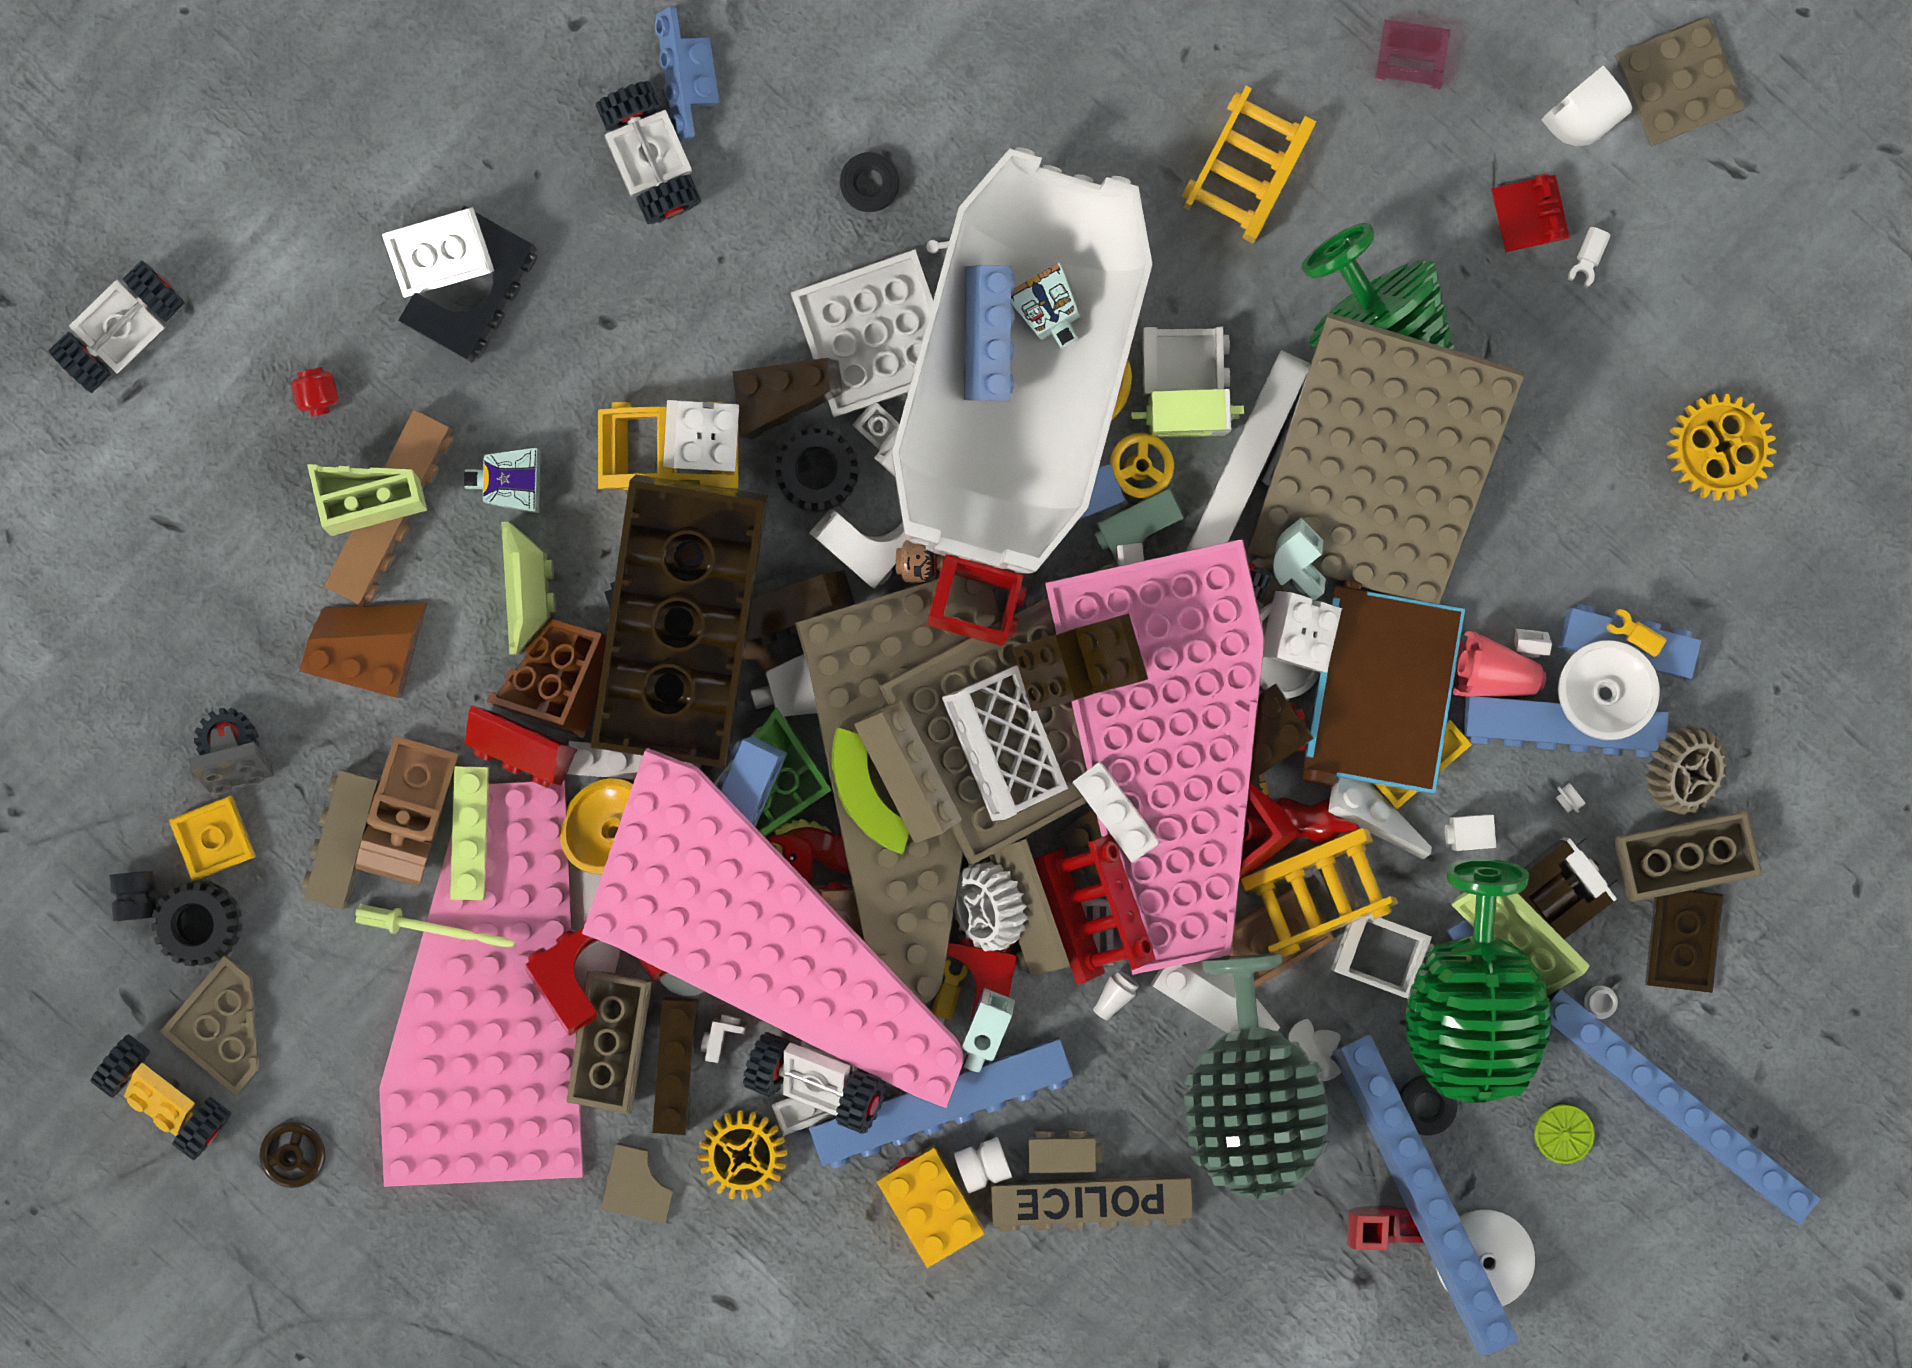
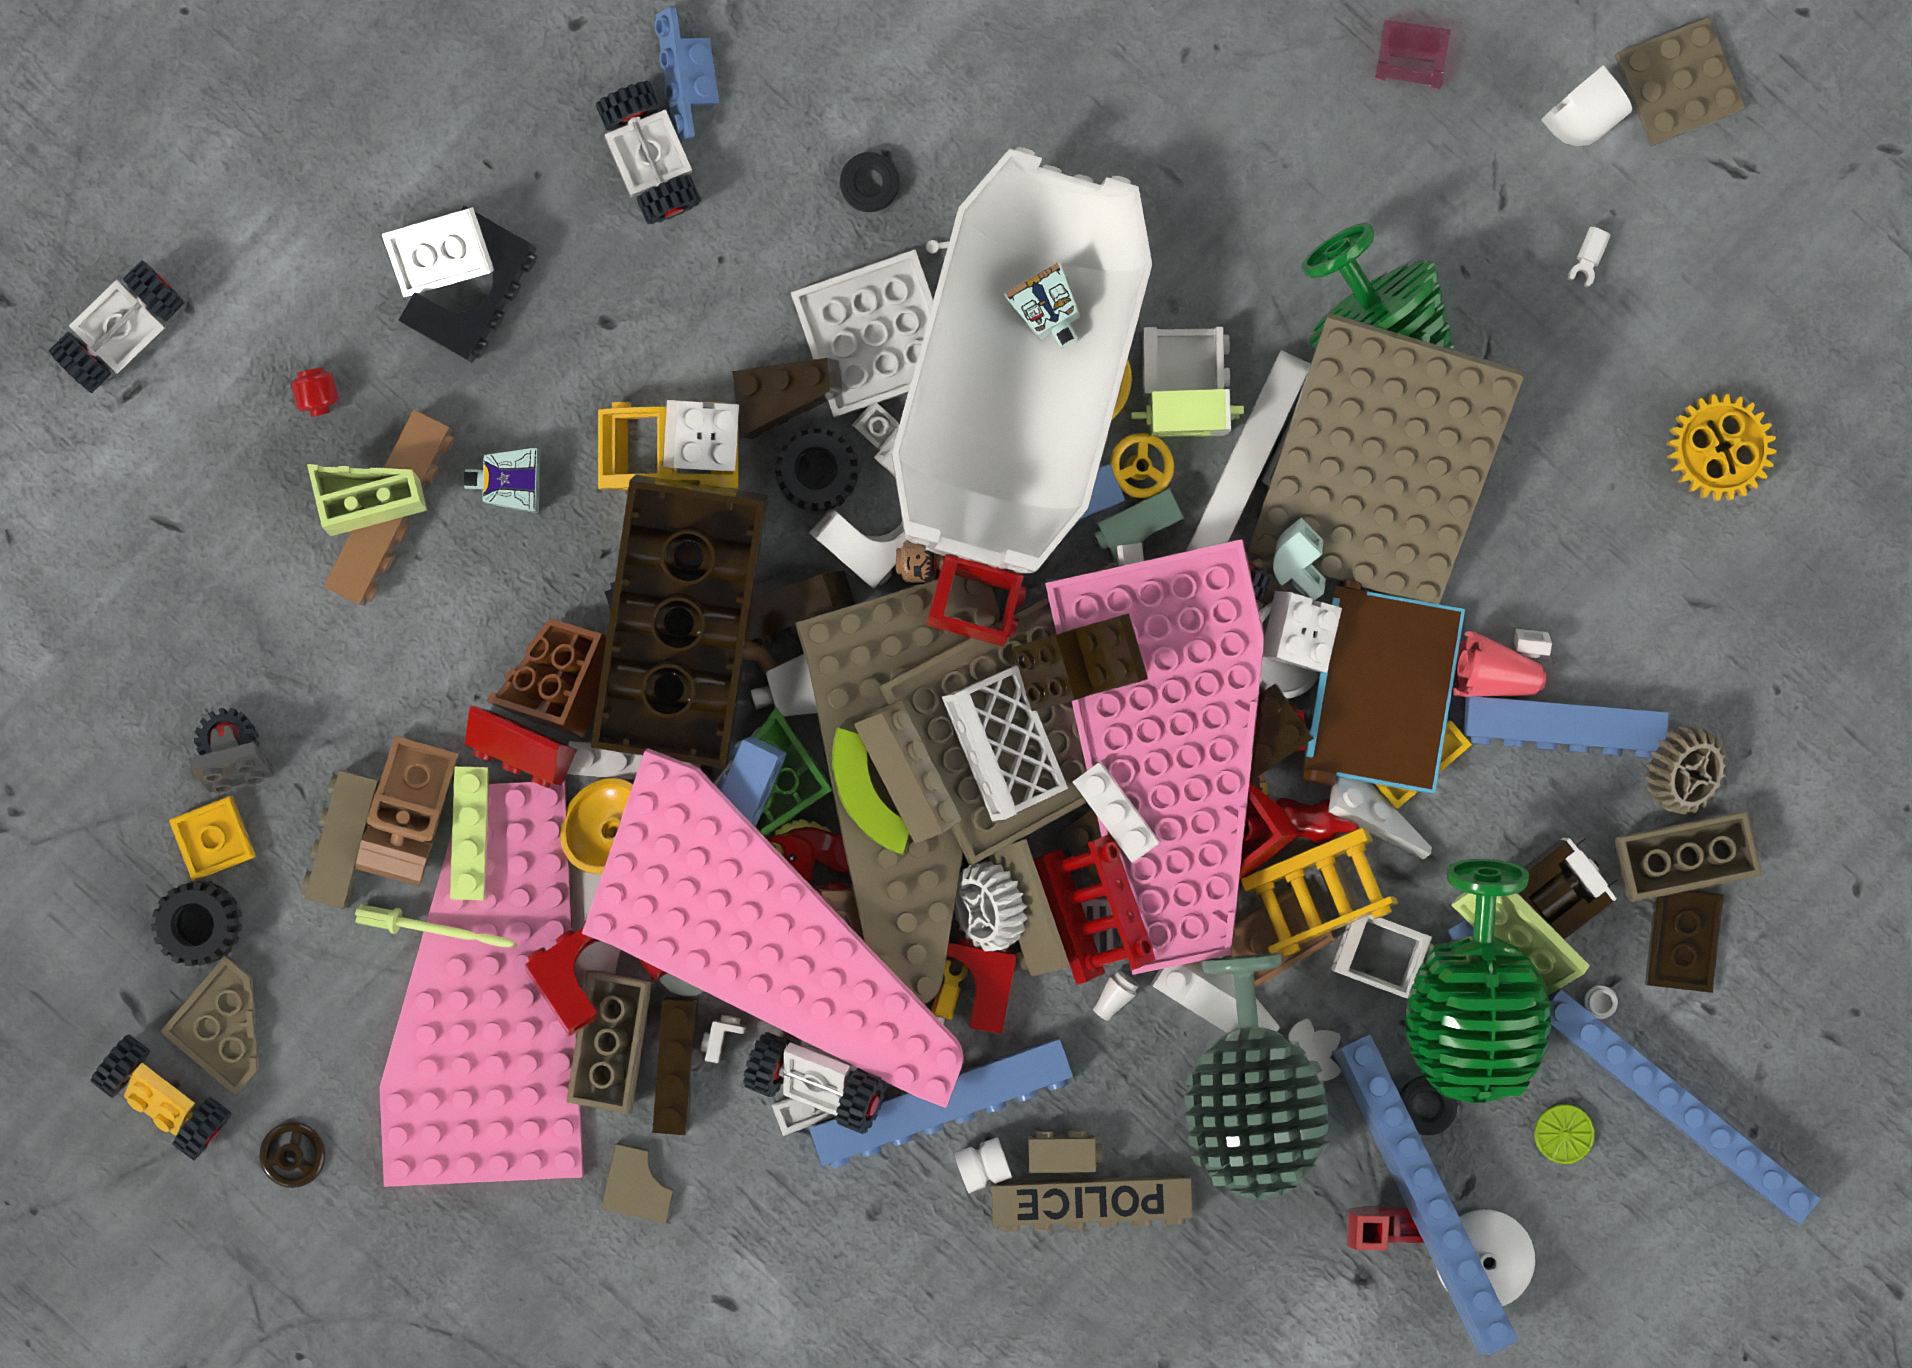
black wheel [109,871,156,921] -> none
dark orange wedge [299,603,427,698] -> none
yellowish green wedge [501,522,556,655] -> none
yellow gear [698,1110,788,1200] -> none
yellow piece [877,1144,985,1268] -> none
light aqua torso [962,988,1015,1072] -> none
medium blue brick [964,265,1015,401] -> none
yellow fence [1182,85,1317,244] -> none
white brick [1445,814,1496,851] -> none
red hinge [1491,174,1570,253] -> none
white plate [1556,783,1586,813] -> none
medium blue brick [1557,604,1701,679] -> none
white dish [1558,640,1660,740] -> none
yellow bar [1606,609,1667,658] -> none

